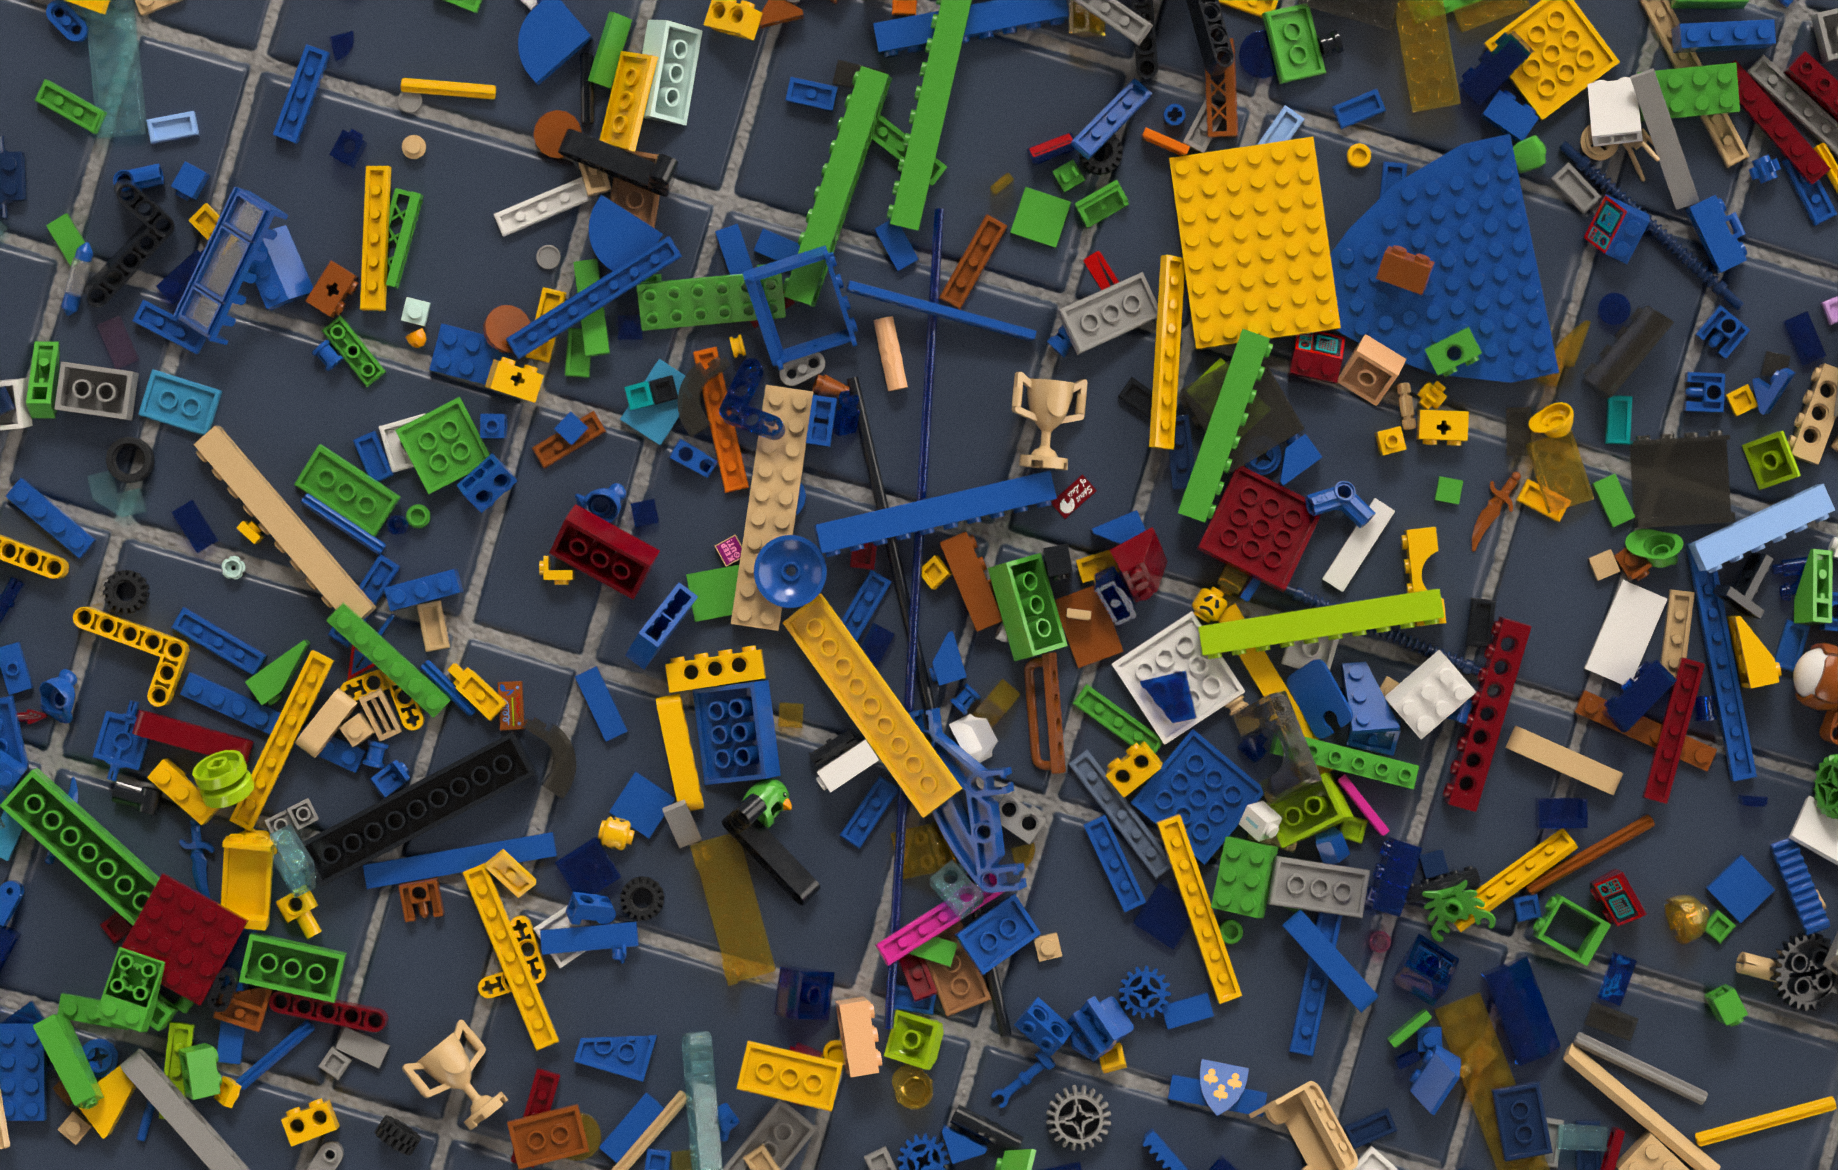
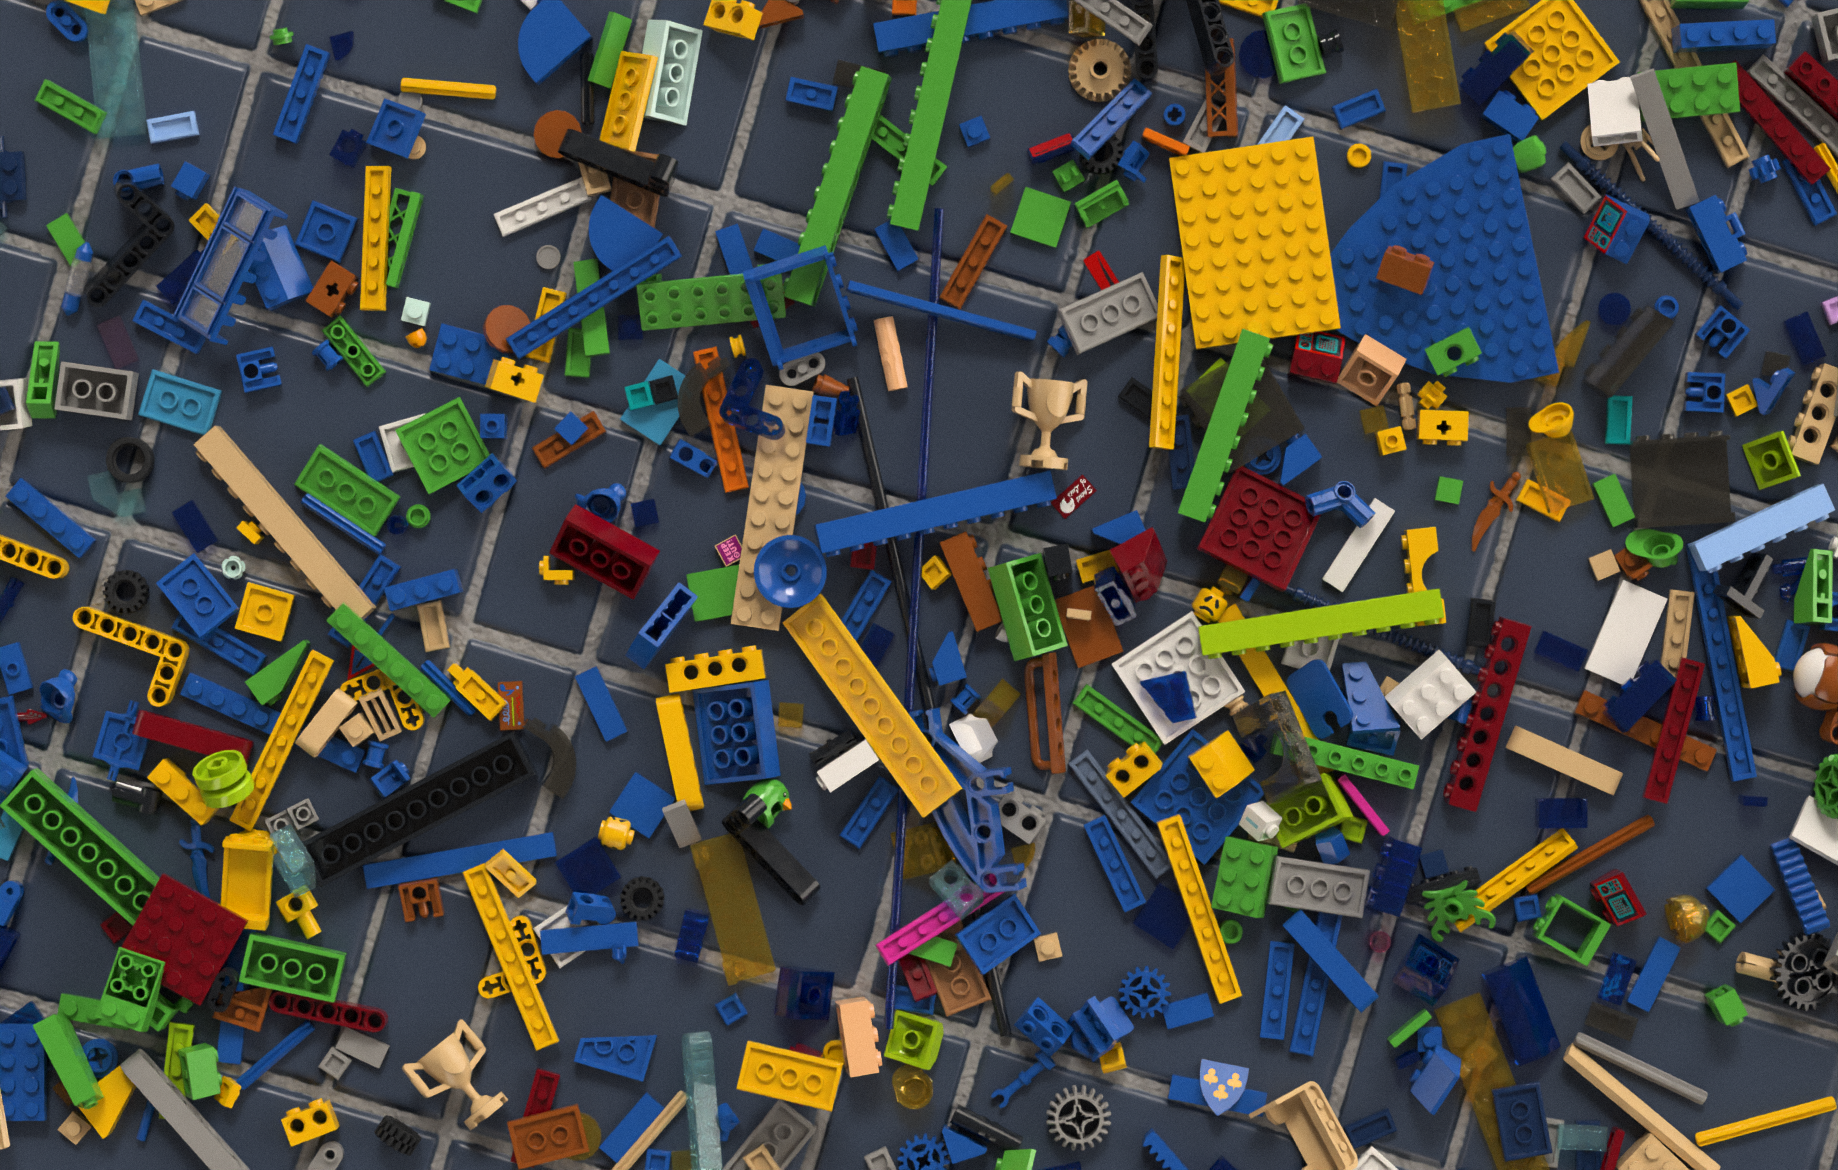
none -> blue plate [156,553,240,639]
none -> yellow plate [235,582,296,642]
none -> blue brick [236,347,282,393]
none -> bright green plate [269,27,294,45]
none -> blue tile [295,200,358,263]
none -> blue plate [366,98,426,159]
none -> clear blue brick [674,908,710,963]
none -> blue tile [715,992,748,1026]
none -> blue plate [959,116,990,148]
none -> tan gear [1068,39,1131,102]
none -> blue bracket [1117,140,1150,183]
none -> yellow slope [1188,730,1255,798]
none -> blue plate [1259,940,1295,1040]
none -> clear yellow tile [1359,405,1389,434]
none -> clear blue tile [1533,630,1588,672]
none -> blue tile [1626,936,1681,1012]
none -> blue plate [1654,295,1679,320]

